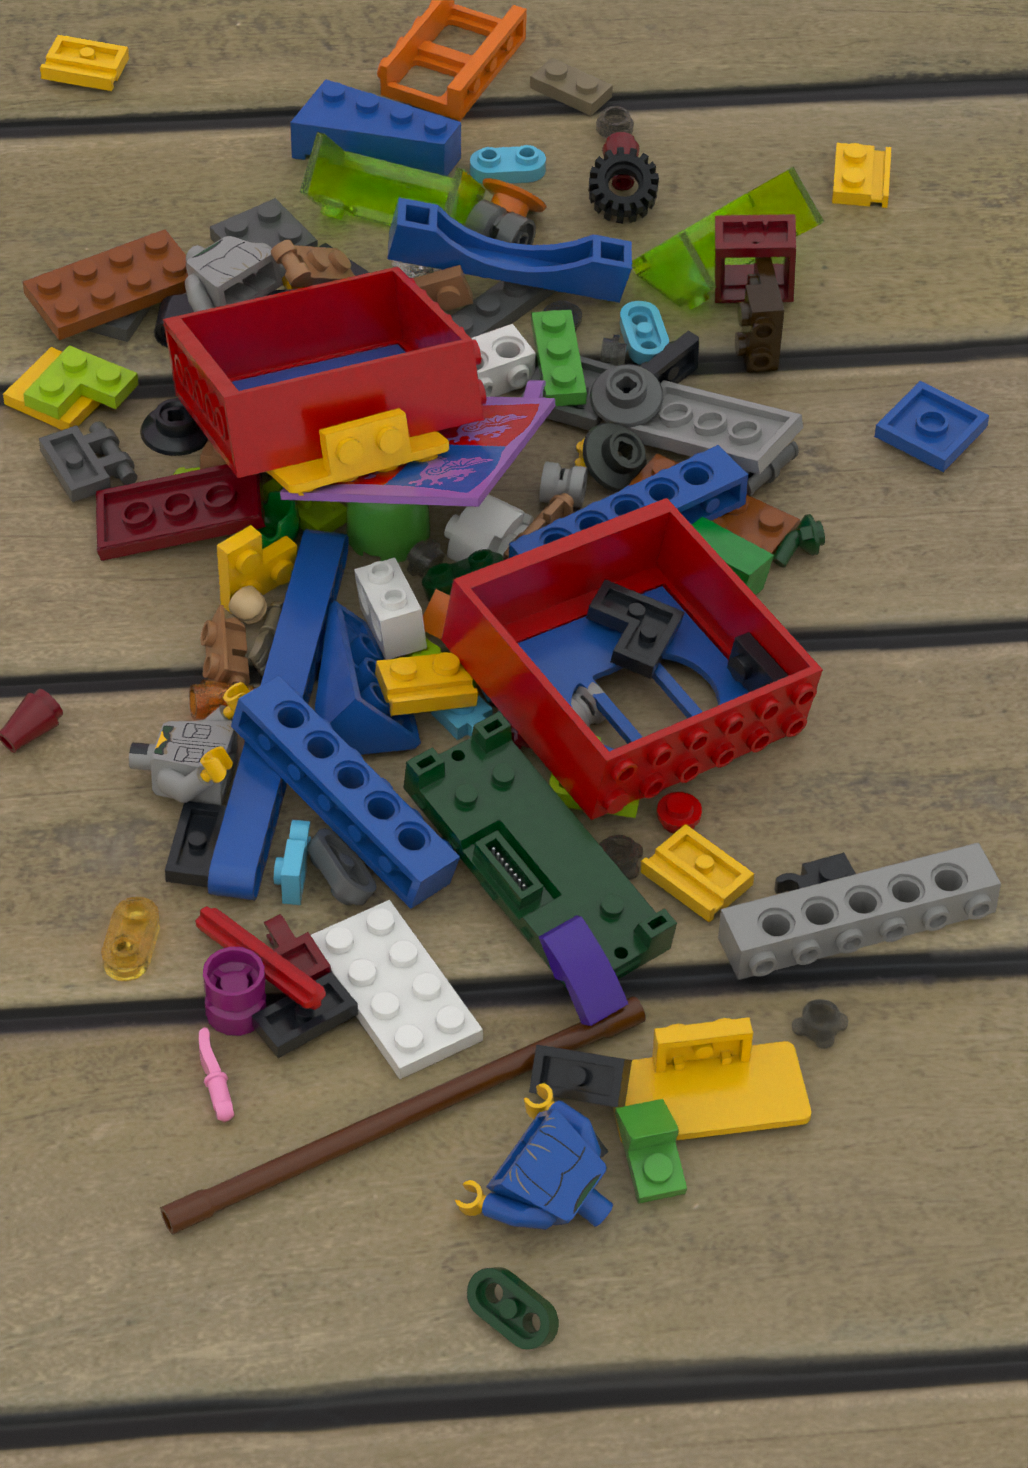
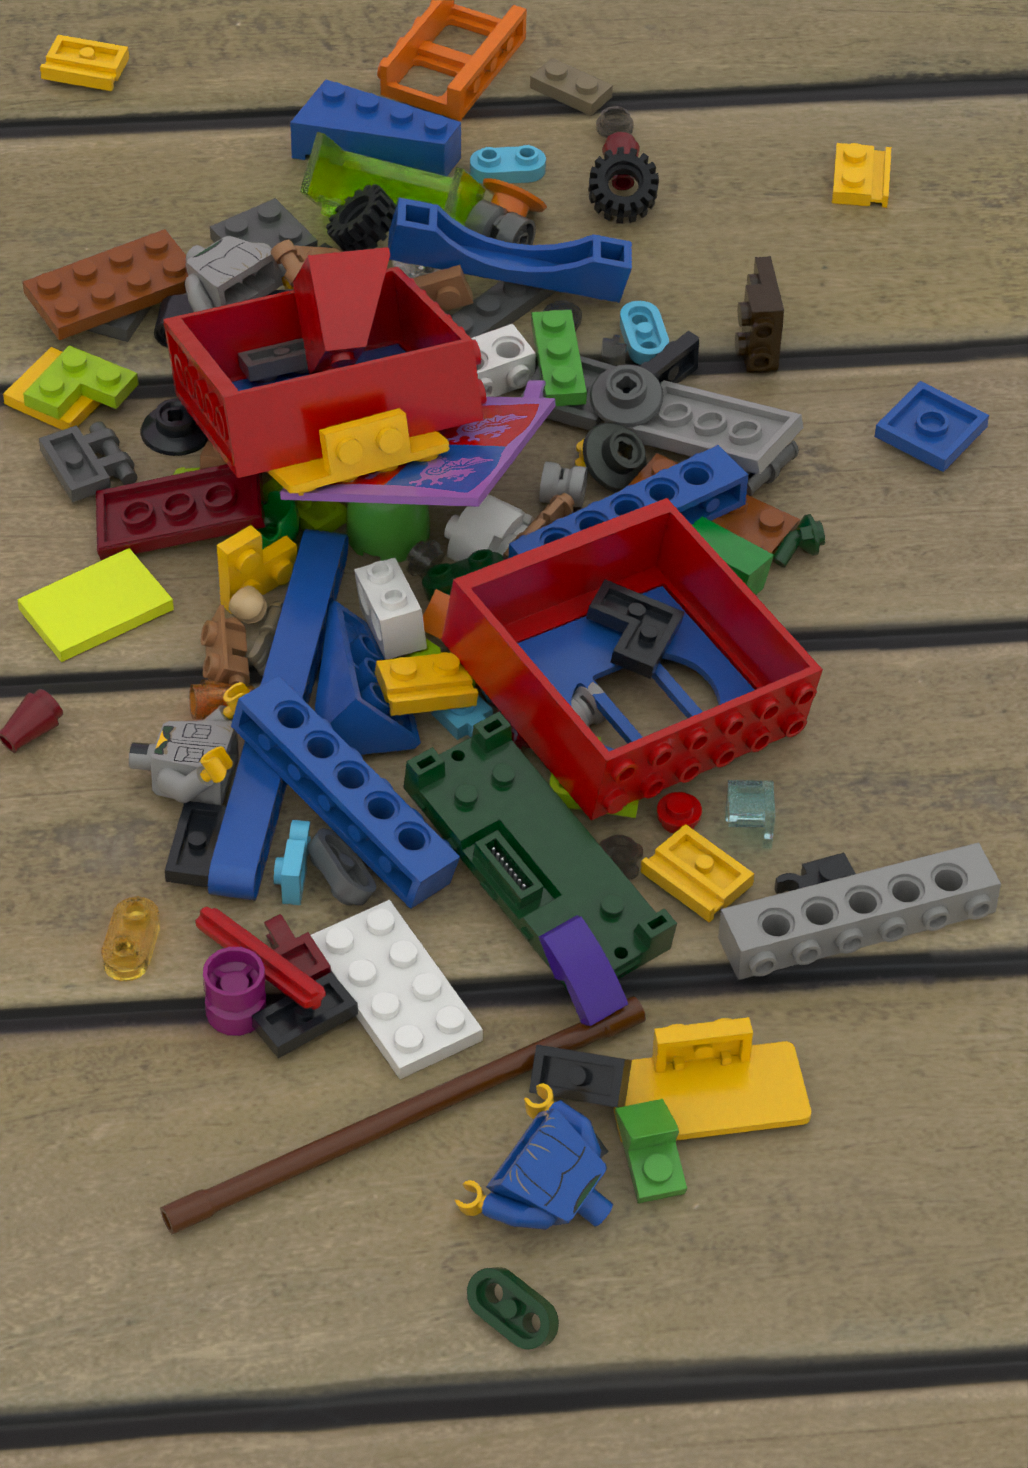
bright pink piece [199,1027,234,1122] -> none
clear neon green windscreen [632,167,824,310] -> none
dark red window [714,214,796,303] -> none
black plate [727,632,789,692] -> none
clear smoke plate [792,999,848,1049] -> none
none -> neon yellow tile [17,548,174,662]
none -> dark grey plate [237,338,309,383]
none -> red slope [293,247,390,375]
none -> black tyre [326,184,396,252]
none -> clear light blue panel [725,780,775,849]

